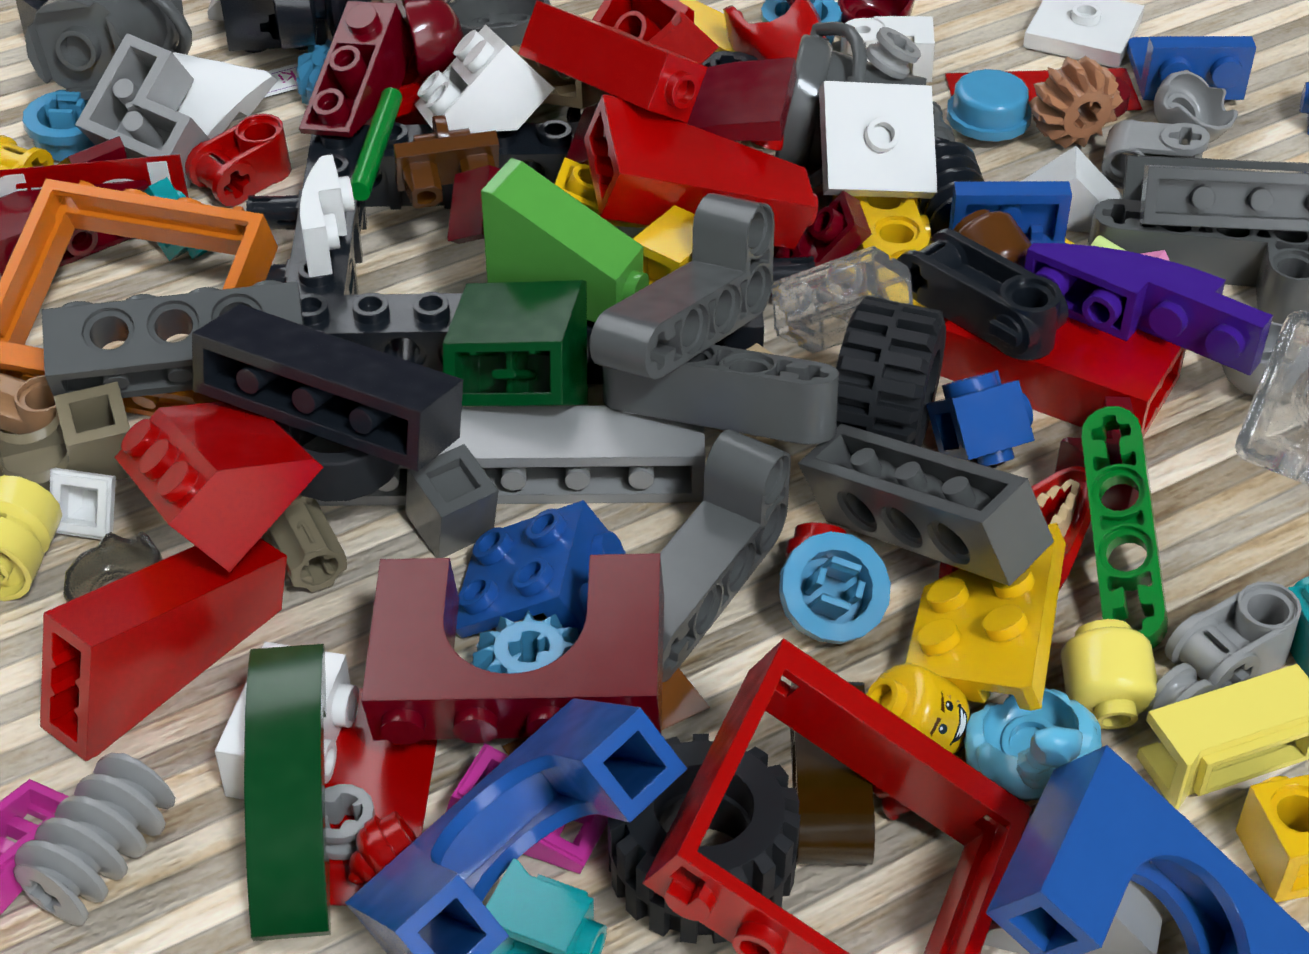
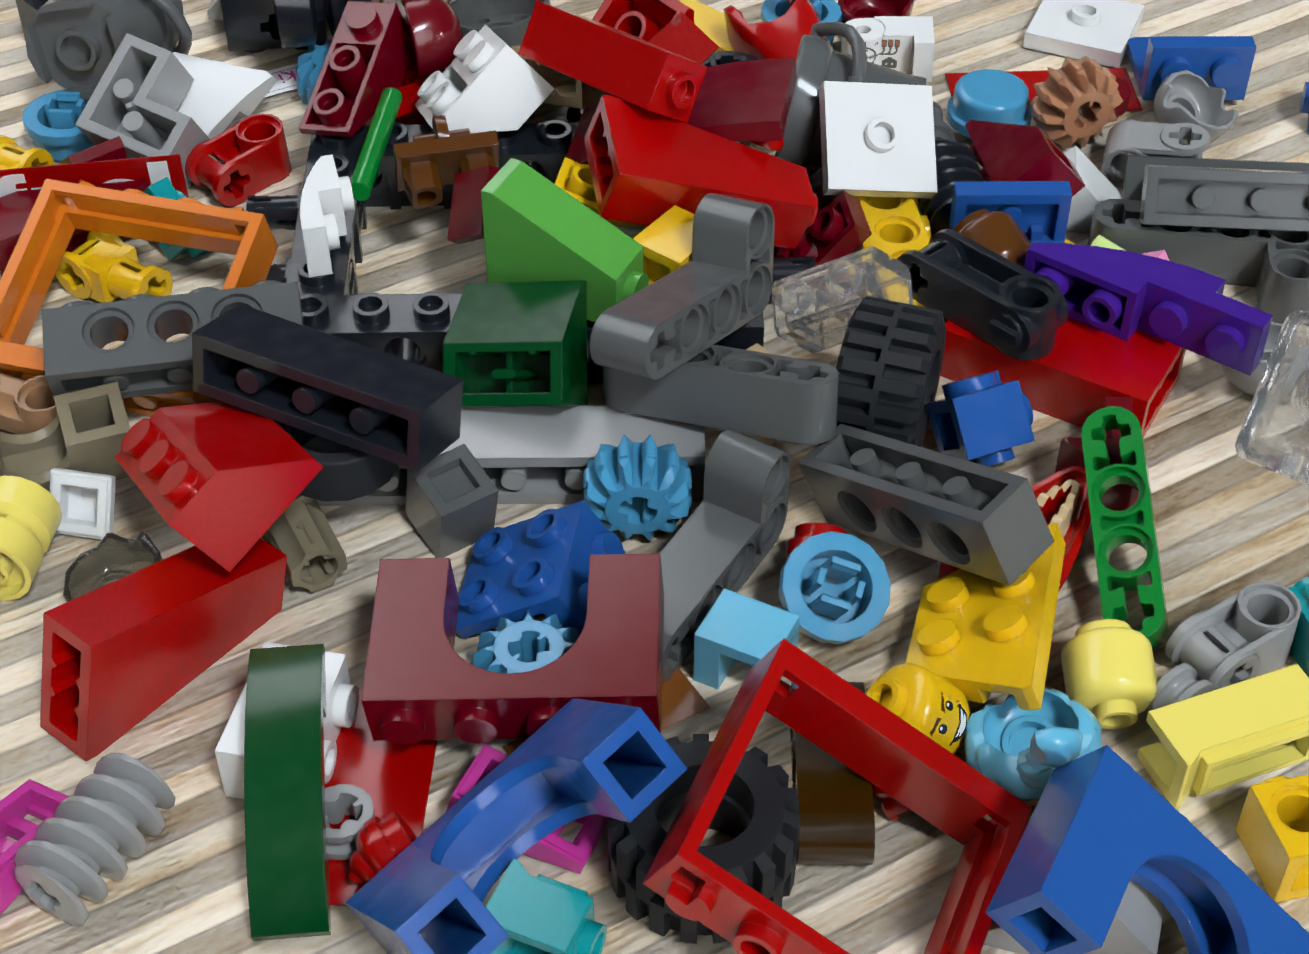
light grey bush [866,27,921,80] -> none
none -> yellow connector [55,231,173,303]
none -> dark azure gear [583,434,692,541]
none -> medium azure panel [693,588,800,689]
none -> dark red slope [965,120,1085,197]

